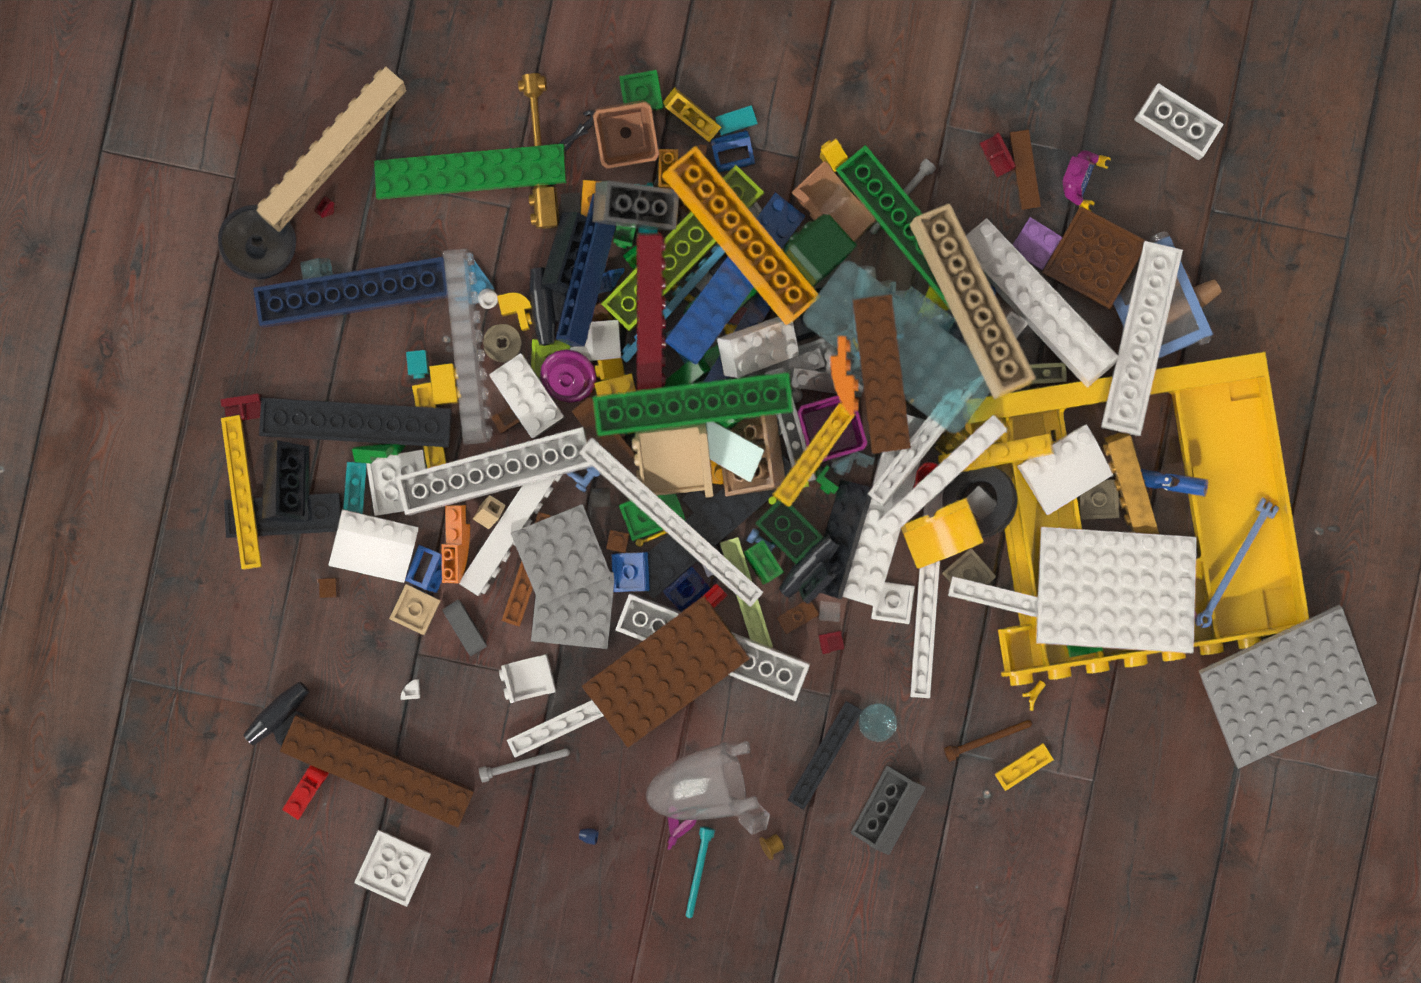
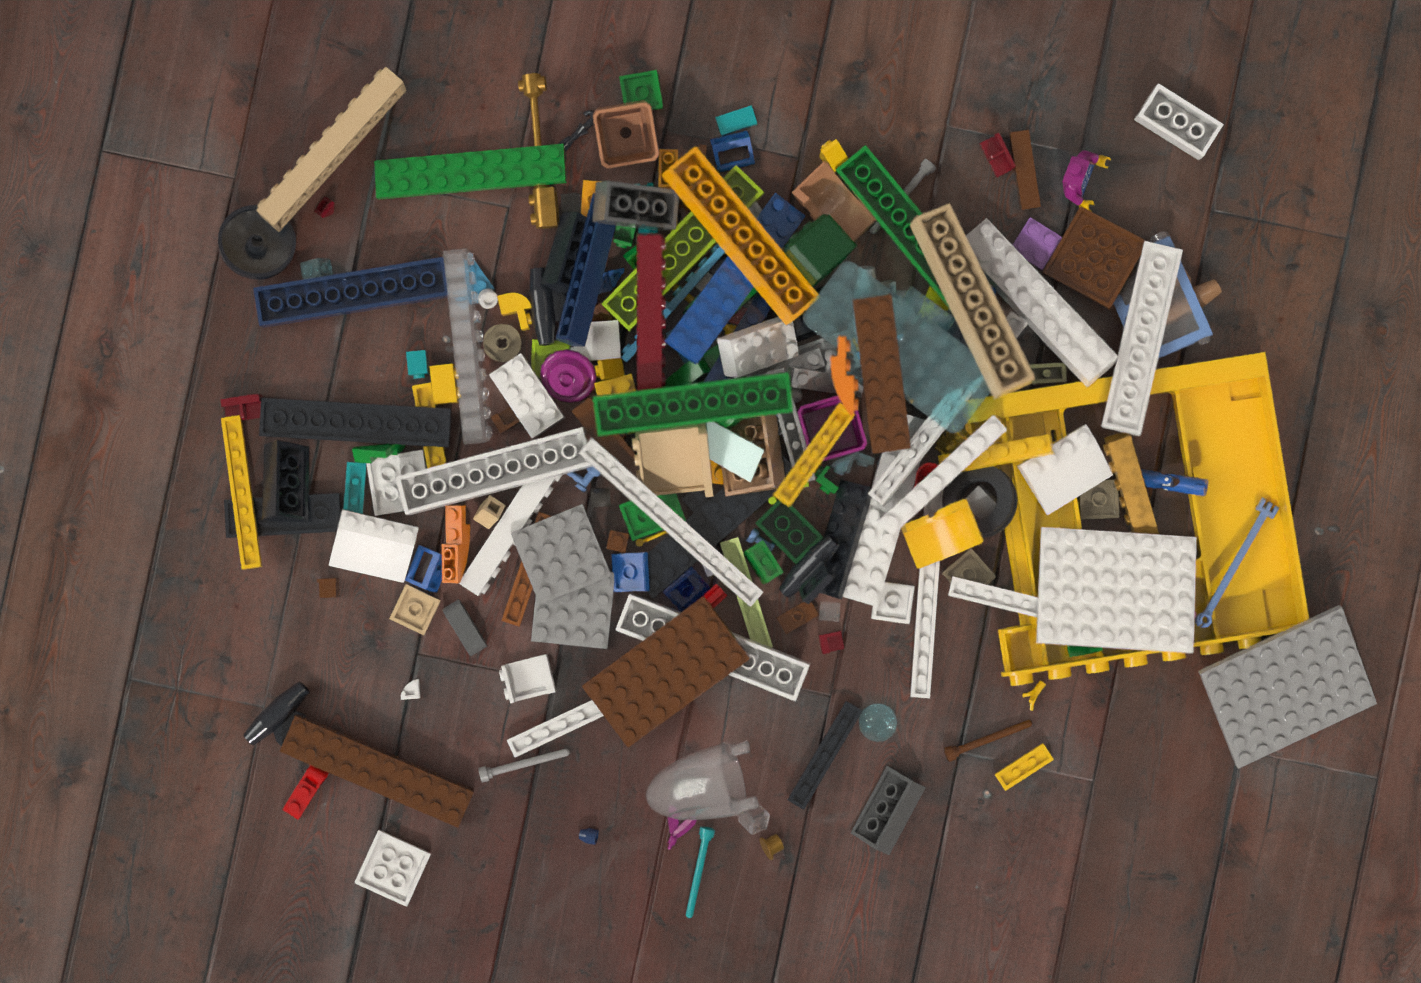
yellow slope [663,88,721,142] -> none

